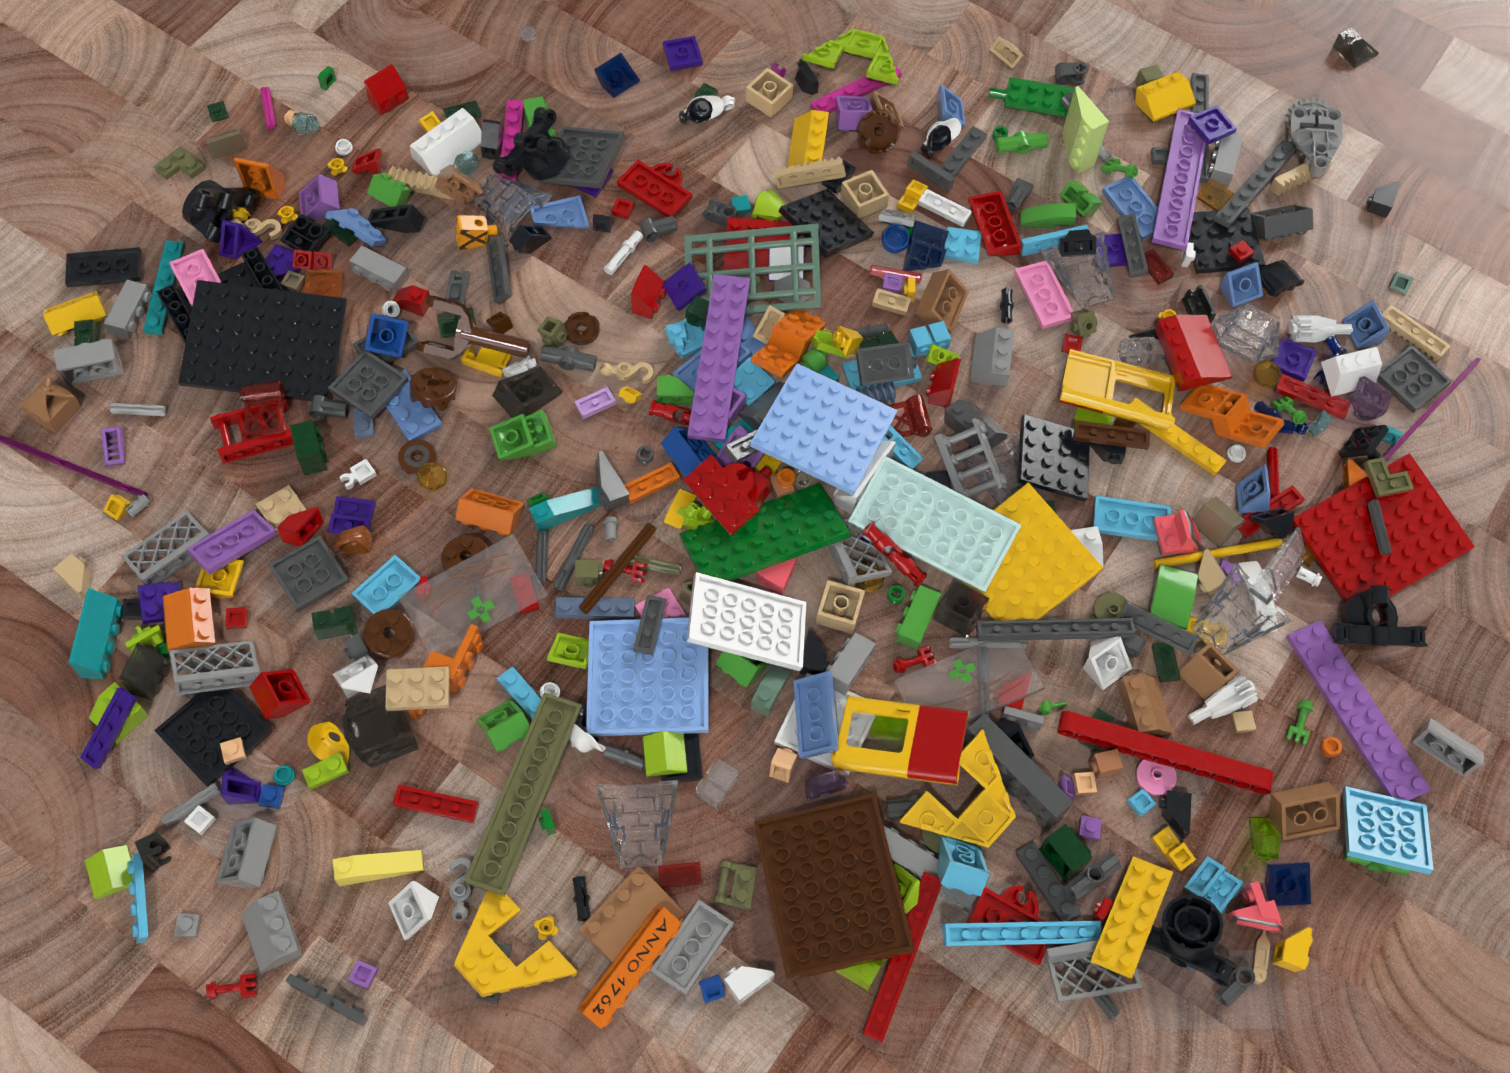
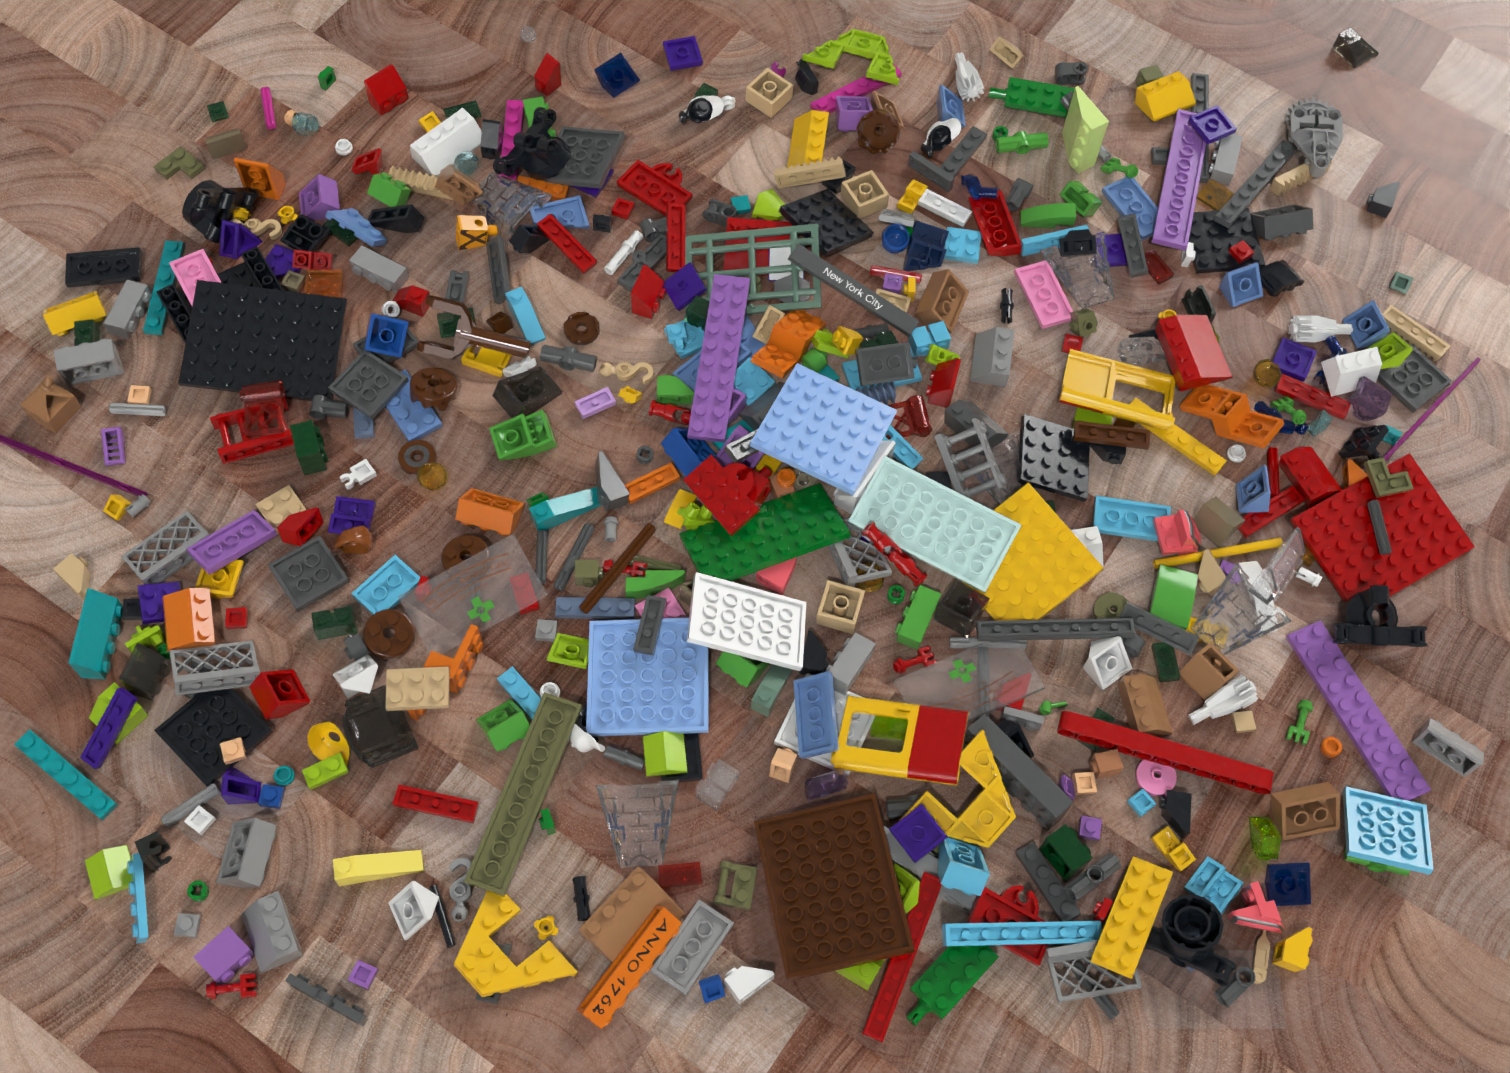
yellow plate [328,158,348,176] -> none
olive brick [537,316,568,348] -> none
clear wedge [1211,302,1280,363] -> none
black slope [1251,508,1294,539] -> none
none -> teal plate [14,729,118,821]
none -> light nougat plate [127,385,152,404]
none -> green bush [187,881,209,902]
none -> medium lavender slope [194,926,255,985]
none -> black bar [429,885,455,948]
none -> medium azure slope [505,287,546,346]
none -> orange plate [514,176,569,201]
none -> red slope [534,53,562,96]
none -> light grey plate [535,619,558,642]
none -> red plate [537,214,597,274]
none -> dark grey hinge [617,234,666,292]
none -> bright green slope [626,570,685,599]
none -> red plate [666,203,685,272]
none -> dark grey tile [788,244,919,337]
none -> dark purple plate [889,804,948,863]
none -> green plate [906,945,999,1026]
none -> white piece [955,52,984,102]
none -> clear blue arm [961,174,998,200]
none -> red slope [1279,447,1342,508]
none -> lime slope [1364,332,1413,369]

